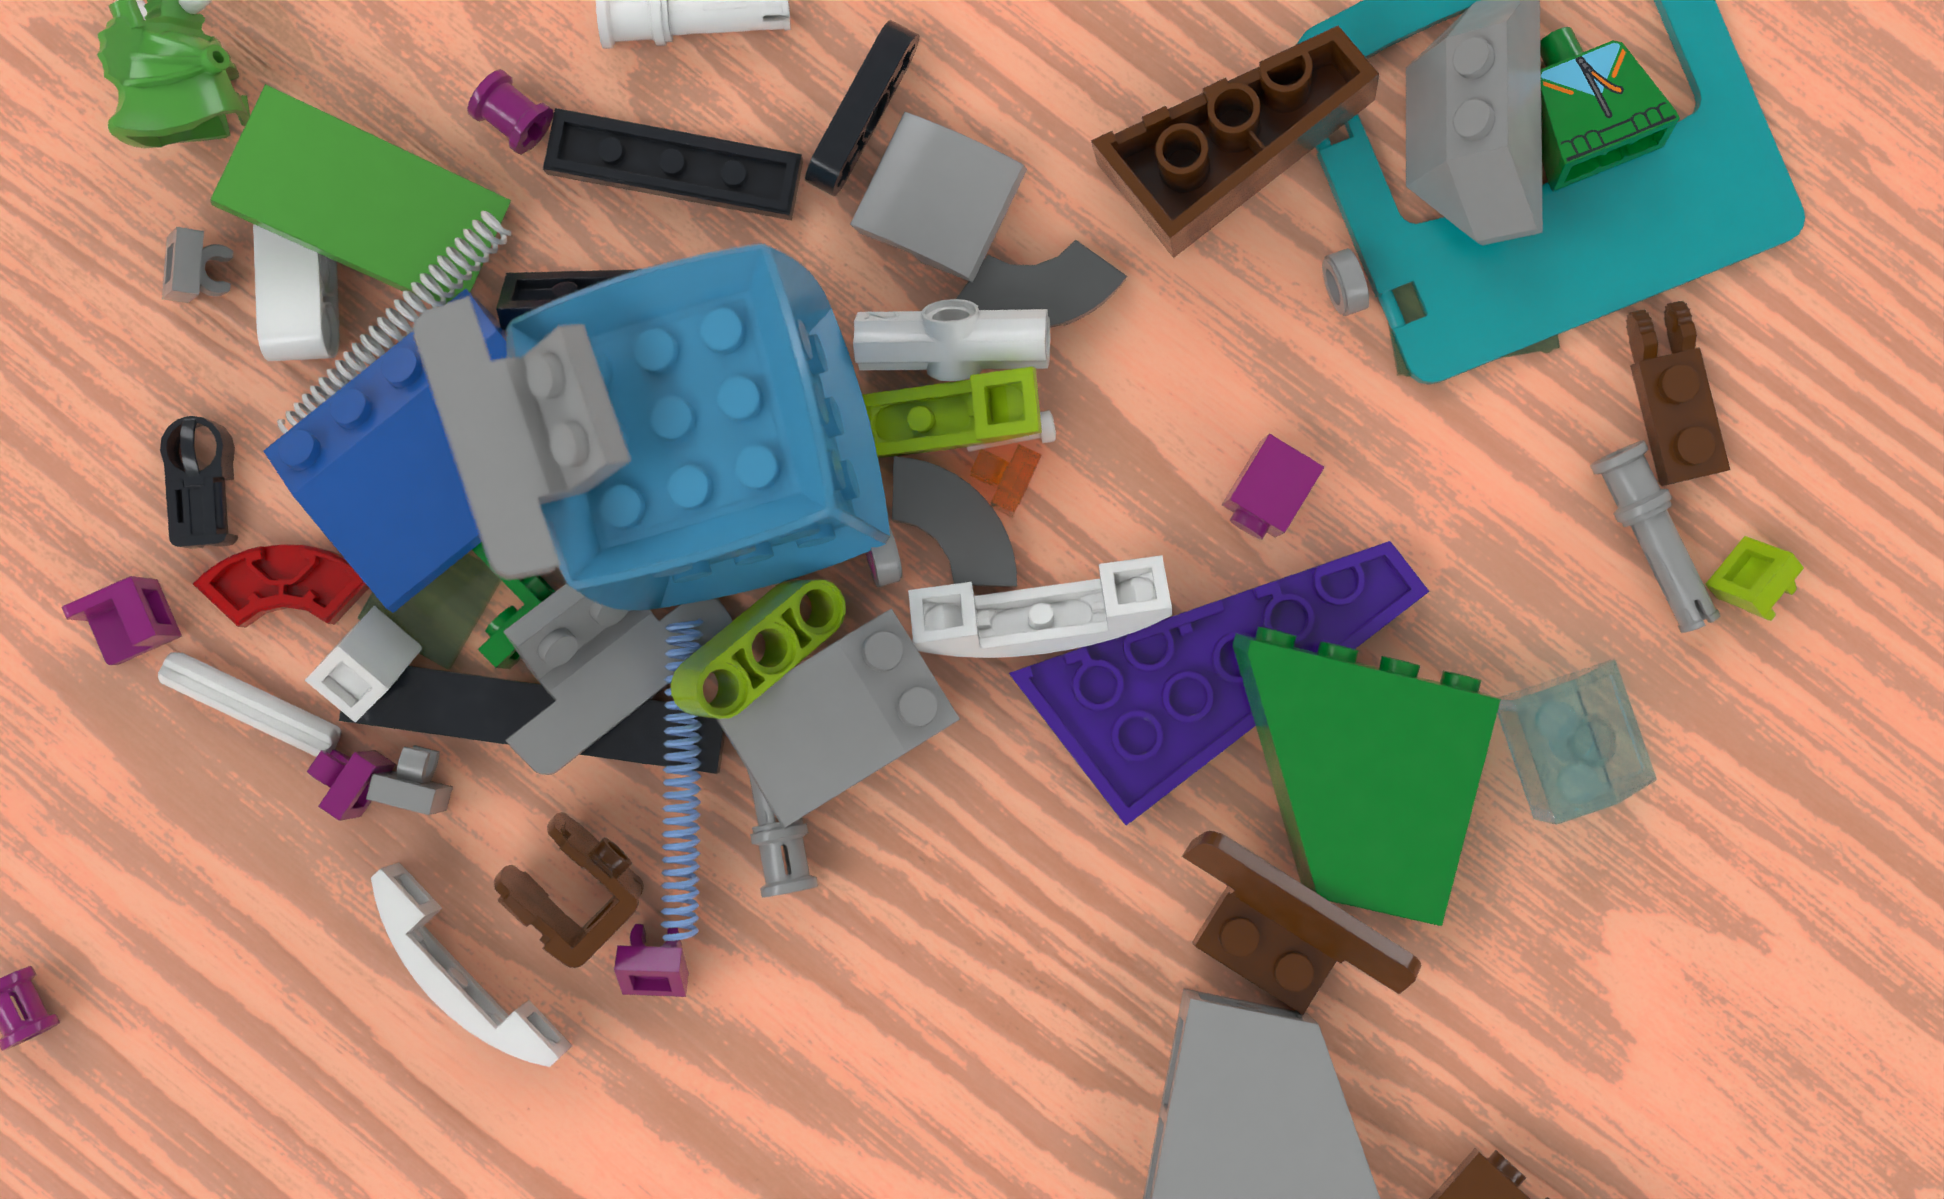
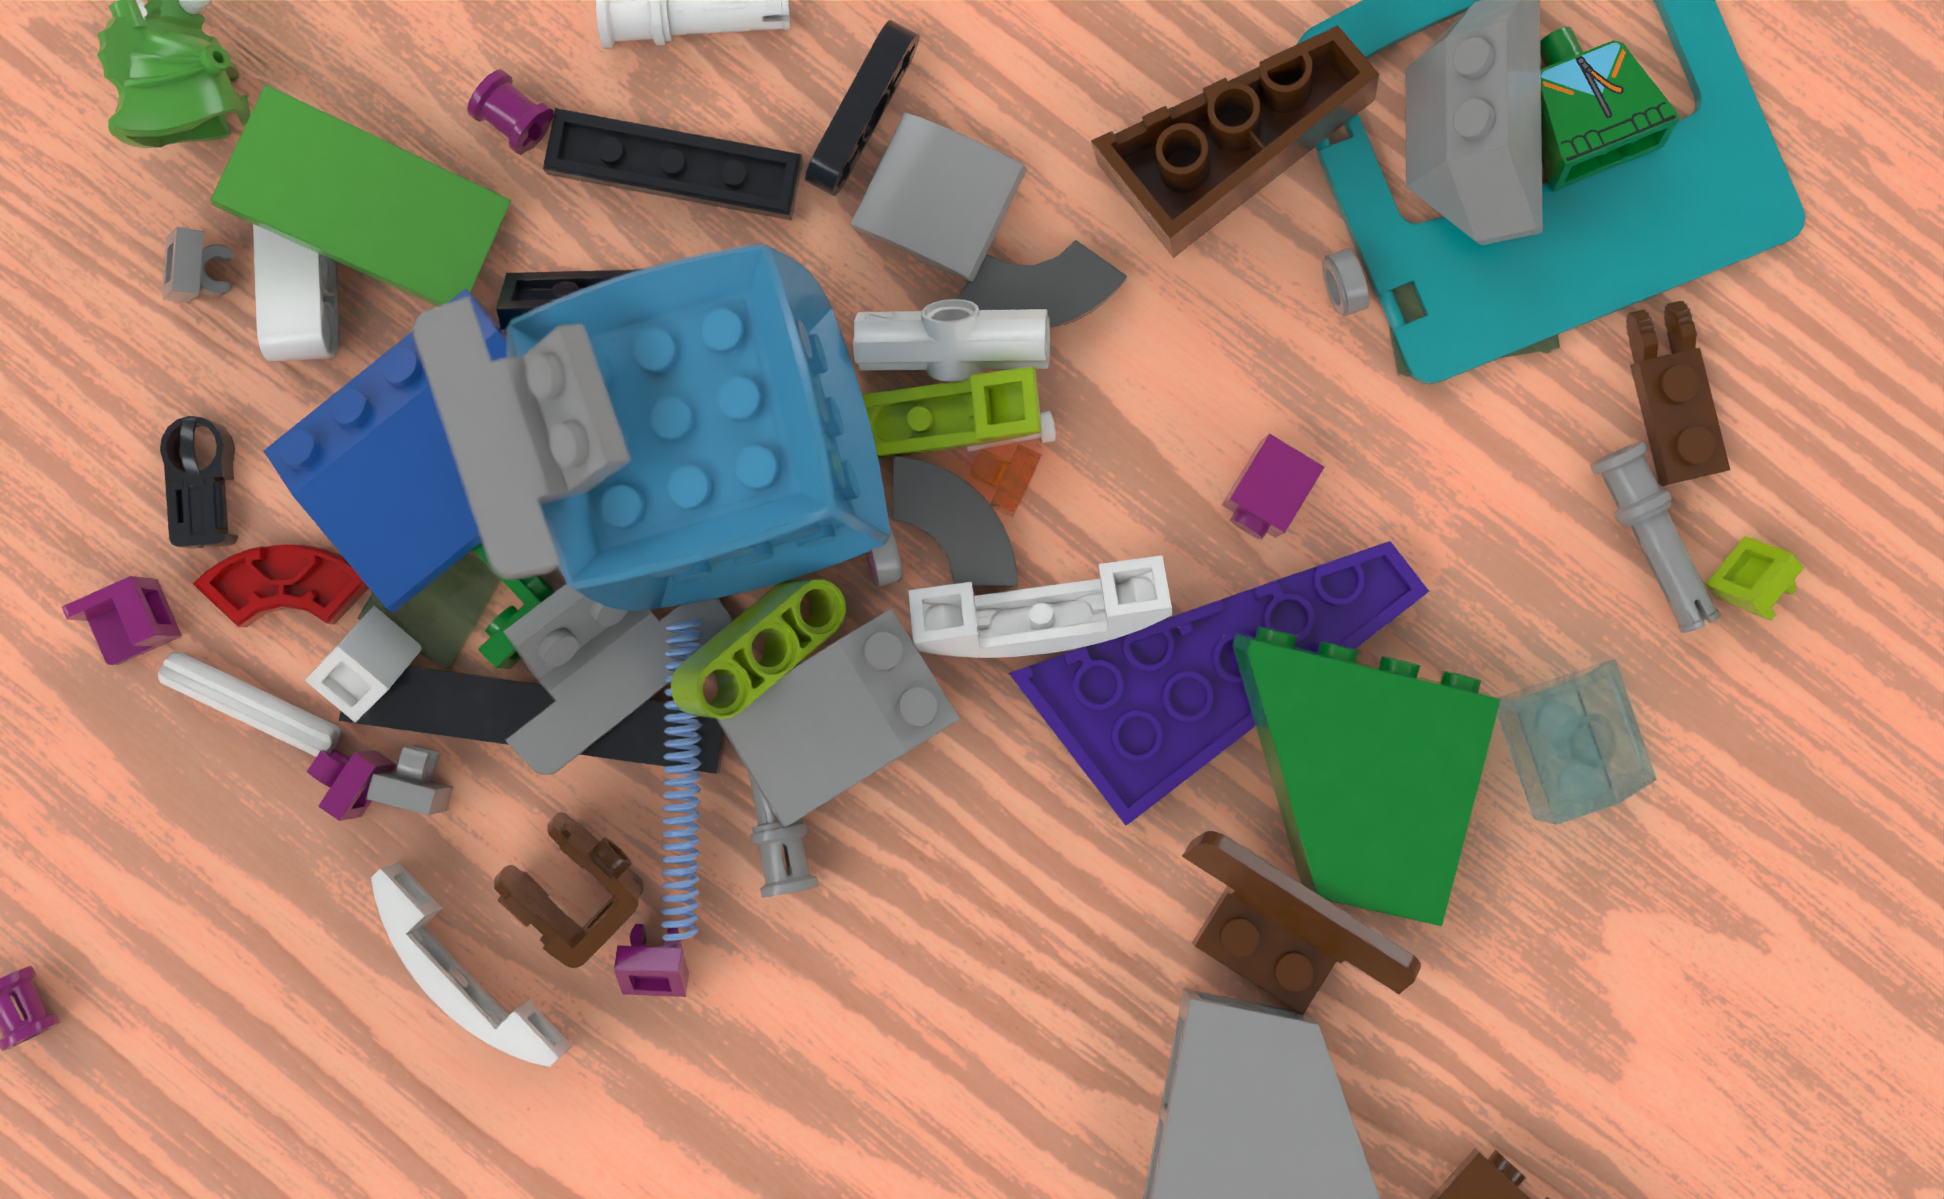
white piece [277,211,511,434] -> none

